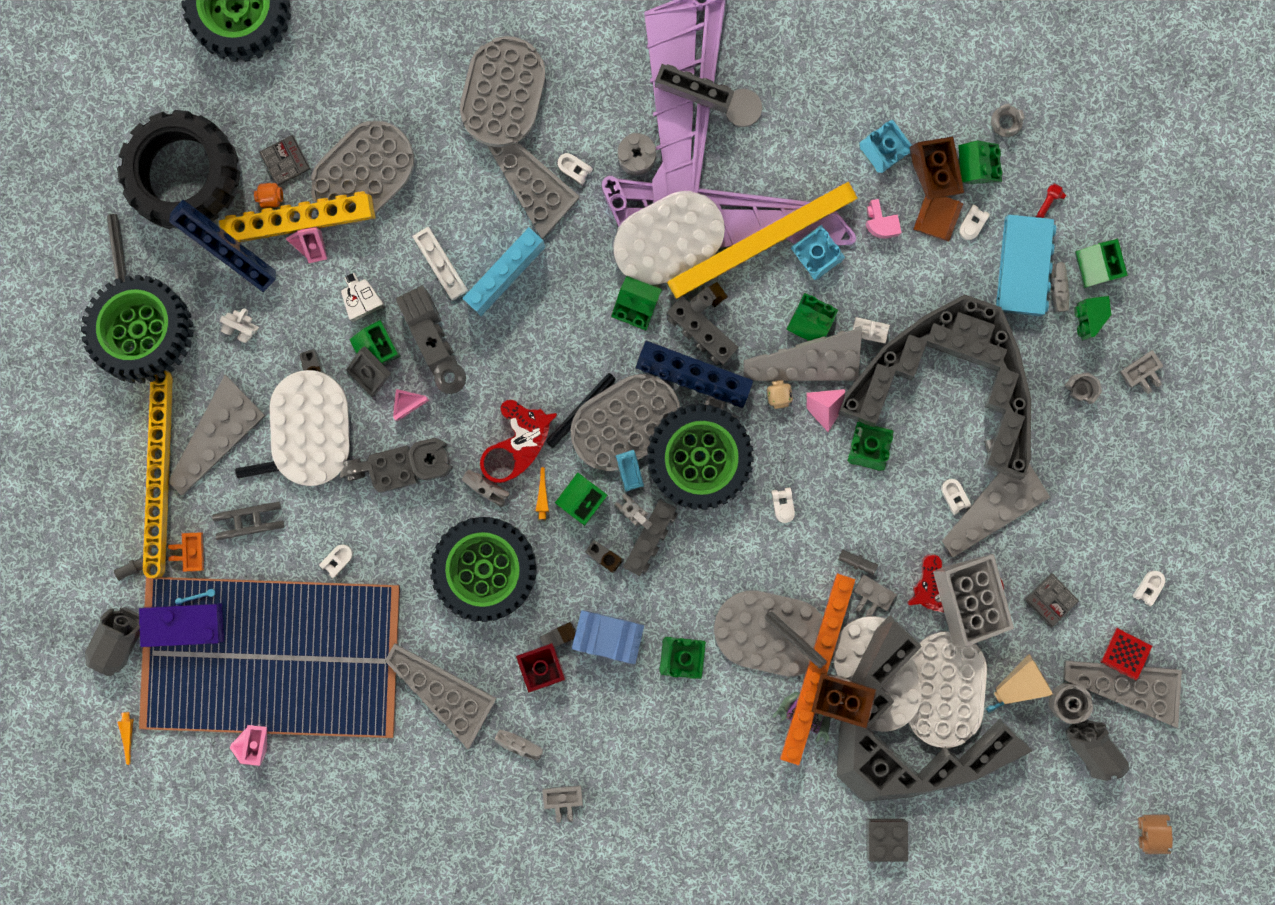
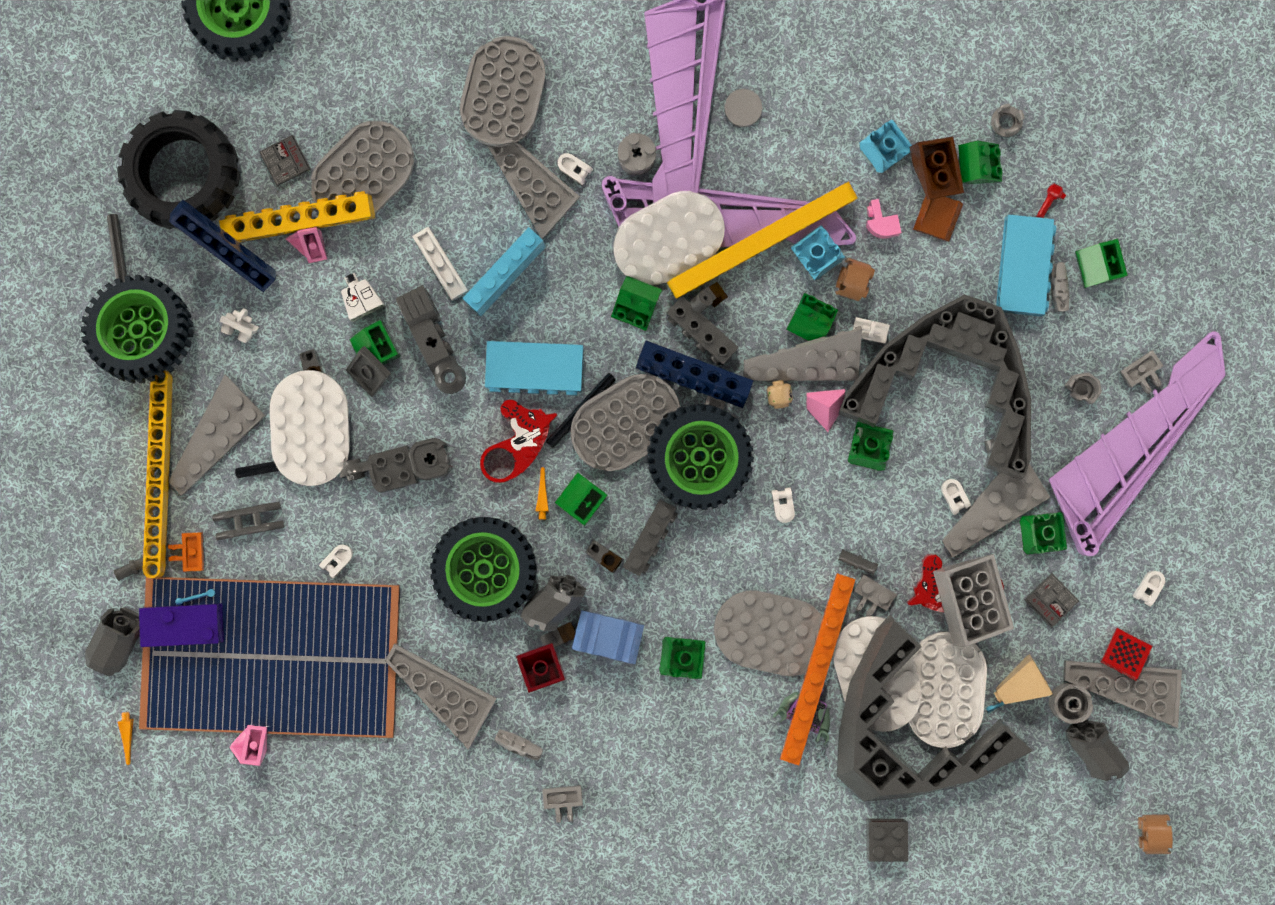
orange head [254,183,283,208] -> none
bright pink slope [393,389,429,421] -> none
light grey hinge [462,469,509,507] -> none
light grey hinge [614,494,652,530] -> none
medium azure tile [616,450,644,492] -> none
dark grey brick [655,64,734,114] -> none
dark grey axle [764,611,827,668] -> none
reddish brown slope [811,673,877,728] -> none
white plate [959,204,990,240] -> none
green slope [1074,296,1112,341] -> none
none -> medium azure brick [485,341,584,396]
none -> dark grey brick [520,575,586,631]
none -> medium nougat brick [835,257,875,301]
none -> green slope [1019,512,1067,555]
none -> lavender wing [1049,332,1226,556]

